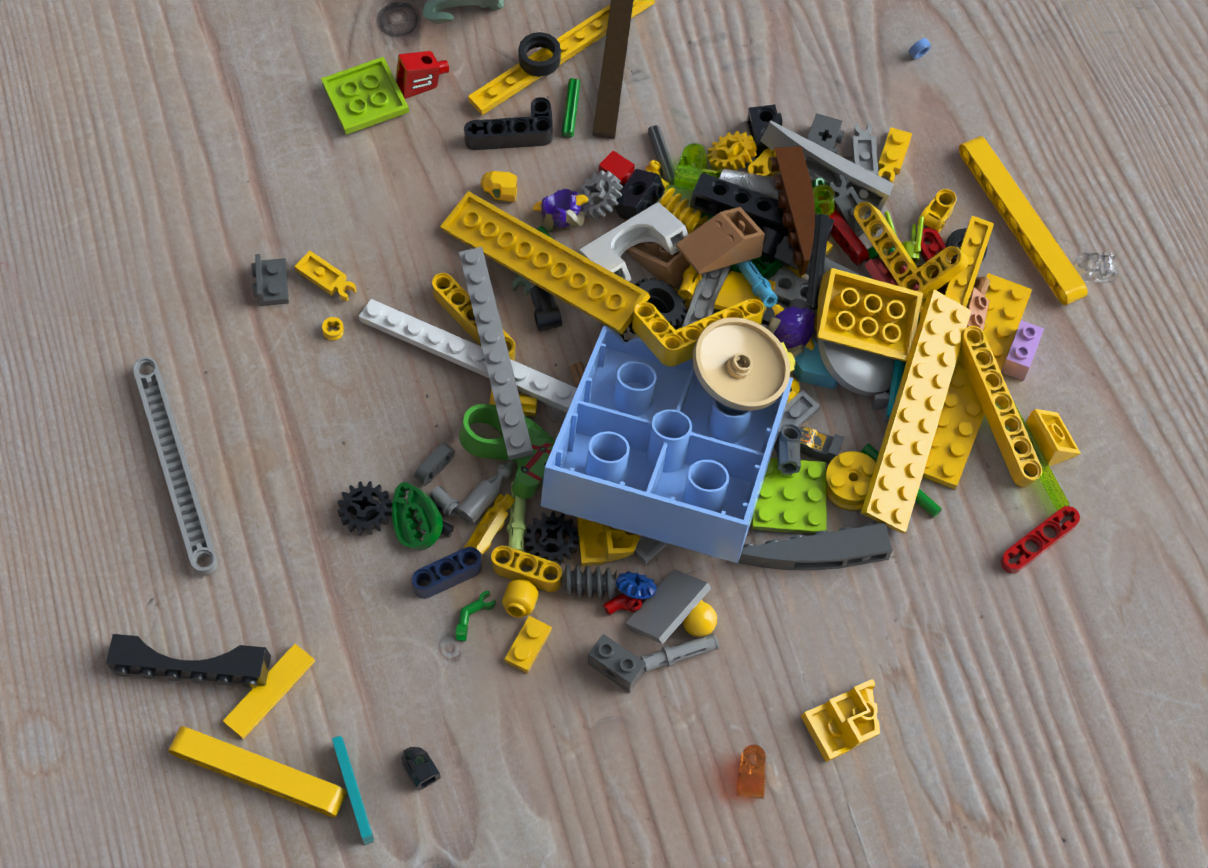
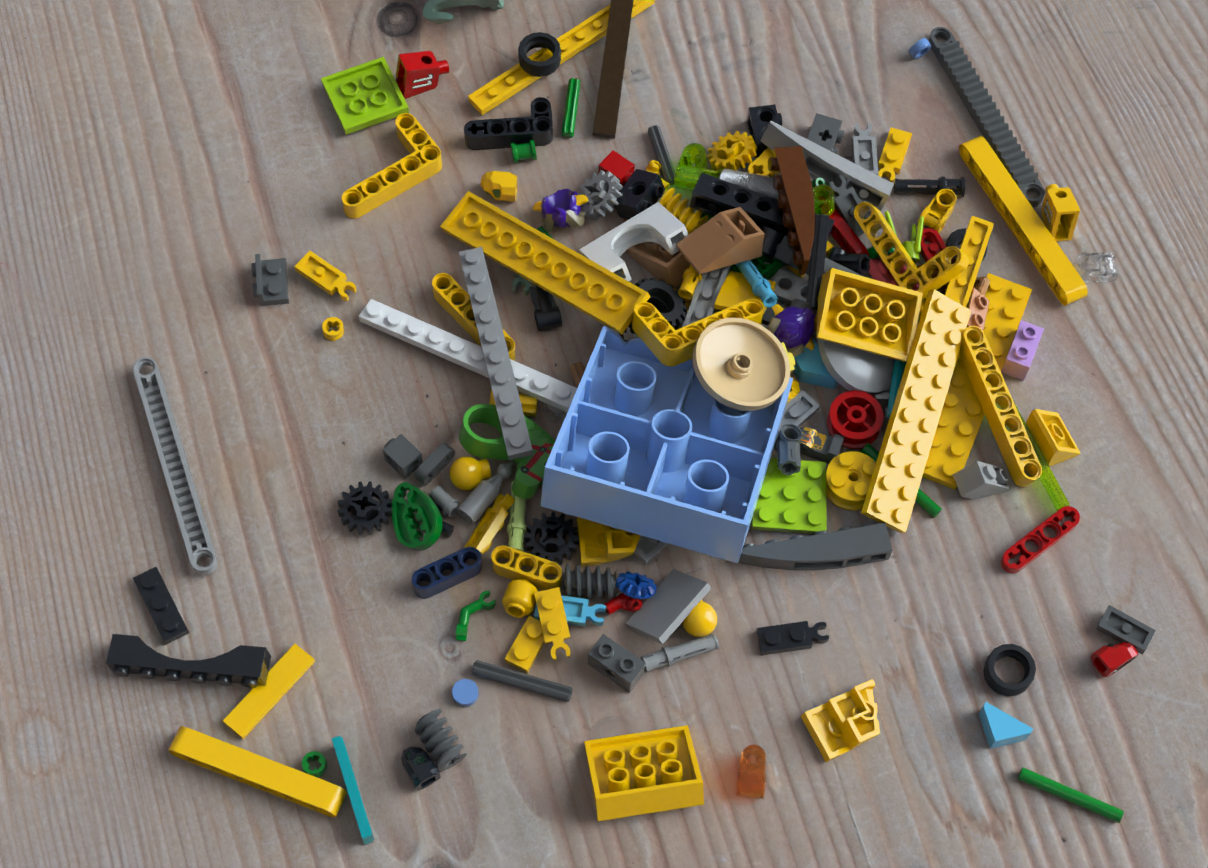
none -> black plate [133,567,189,645]
none -> green bush [302,751,327,778]
none -> yellow beam [342,113,442,219]
none -> dark grey brick [383,434,423,479]
none -> dark grey piece [415,709,467,770]
none -> yellow piece [449,457,491,491]
none -> medium blue tile [452,679,479,707]
none -> dark grey axle [472,660,573,702]
none -> green bush [511,140,537,163]
none -> yellow plate [534,587,571,661]
none -> medium azure plate [534,595,606,627]
none -> yellow slope [584,725,704,821]
none -> black plate [756,621,829,655]
none -> black piece [826,248,870,275]
none -> red wheel [827,390,884,449]
none -> black pin [894,176,965,198]
none -> dark grey gear [929,27,1045,208]
none -> light grey slope [953,461,1011,500]
none -> medium azure slope [978,702,1033,749]
none -> black tyre [983,644,1036,696]
none -> green piece [1018,767,1124,823]
none -> yellow torso [1041,184,1080,242]
none -> red rock [1090,642,1139,678]
none -> dark grey plate [1096,605,1156,654]

